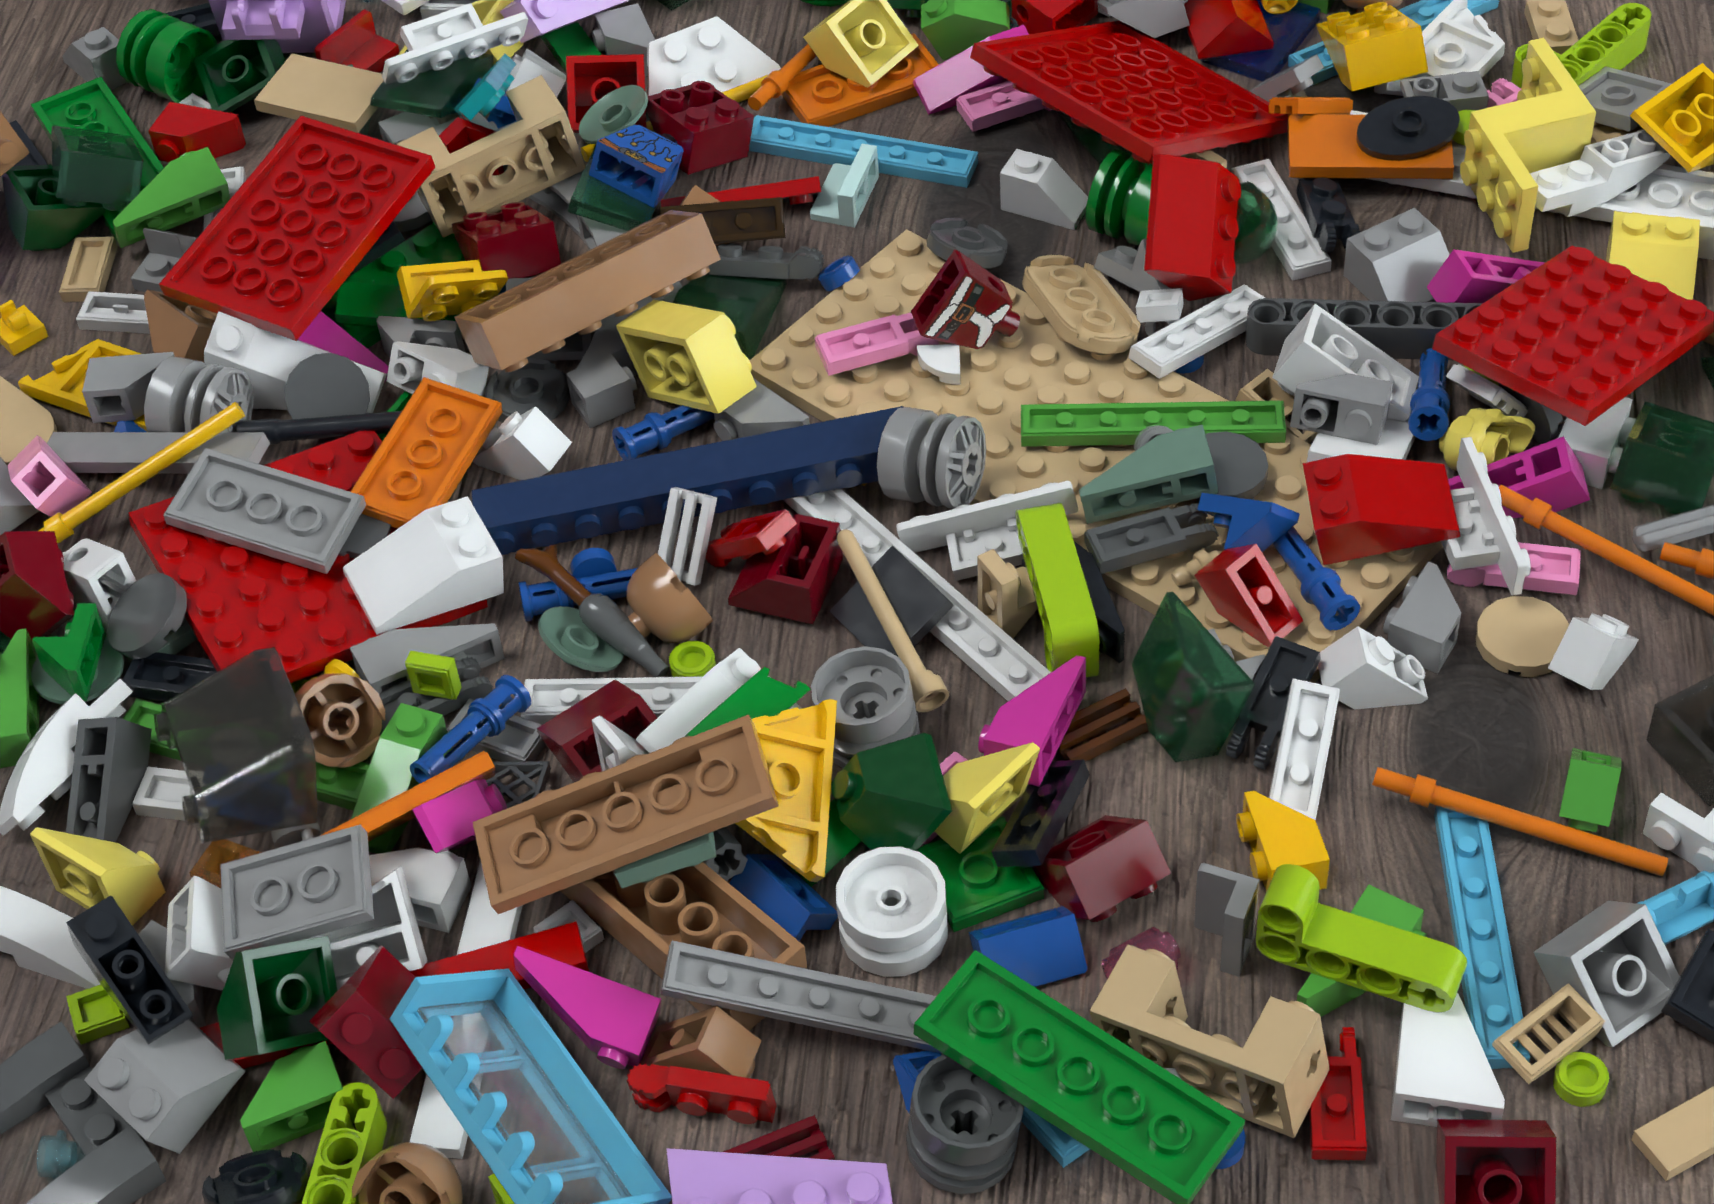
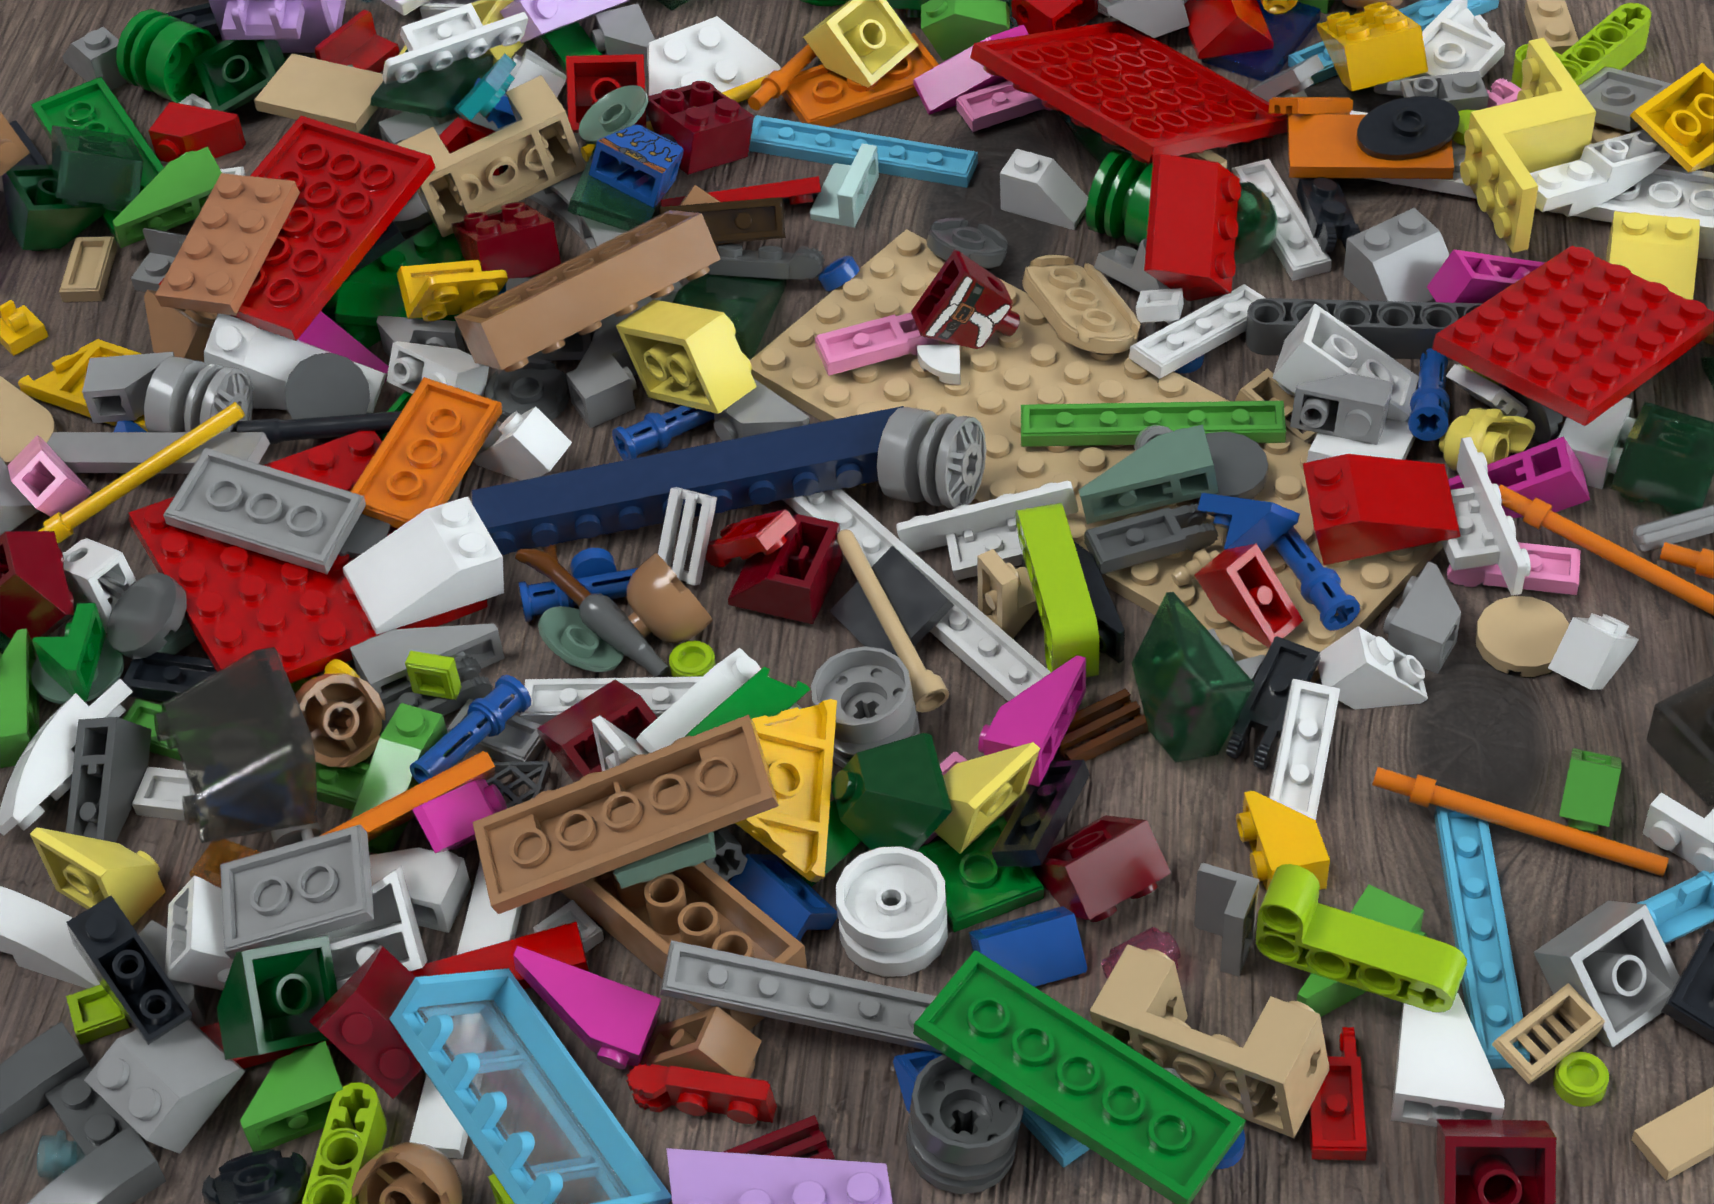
white tile [76,291,150,334] -> none
none -> nougat plate [155,173,300,316]

